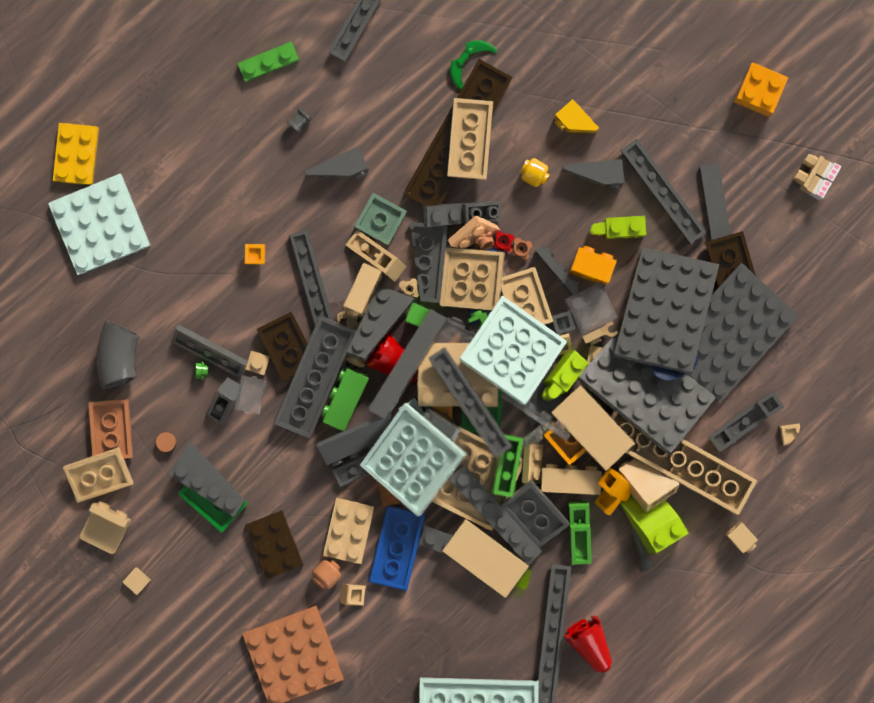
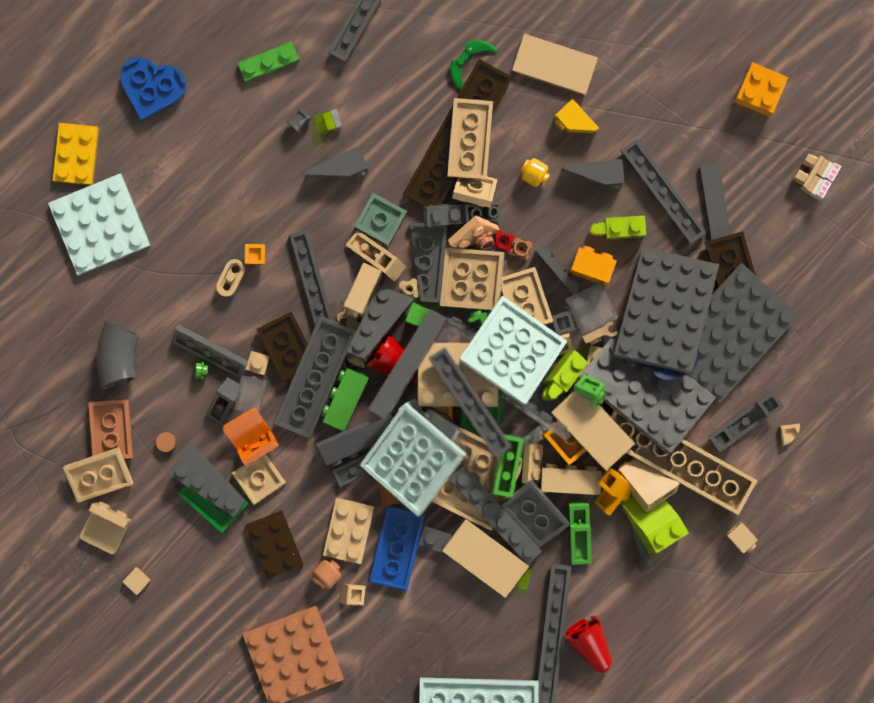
none -> blue plate [120,57,186,120]
none -> tan plate [216,259,245,297]
none -> orange bracket [222,408,279,466]
none -> tan tile [231,454,286,505]
none -> clear neon green piece [314,109,342,135]
none -> tan plate [452,177,498,208]
none -> tan tile [512,34,598,95]
none -> bright green bracket [574,375,606,409]

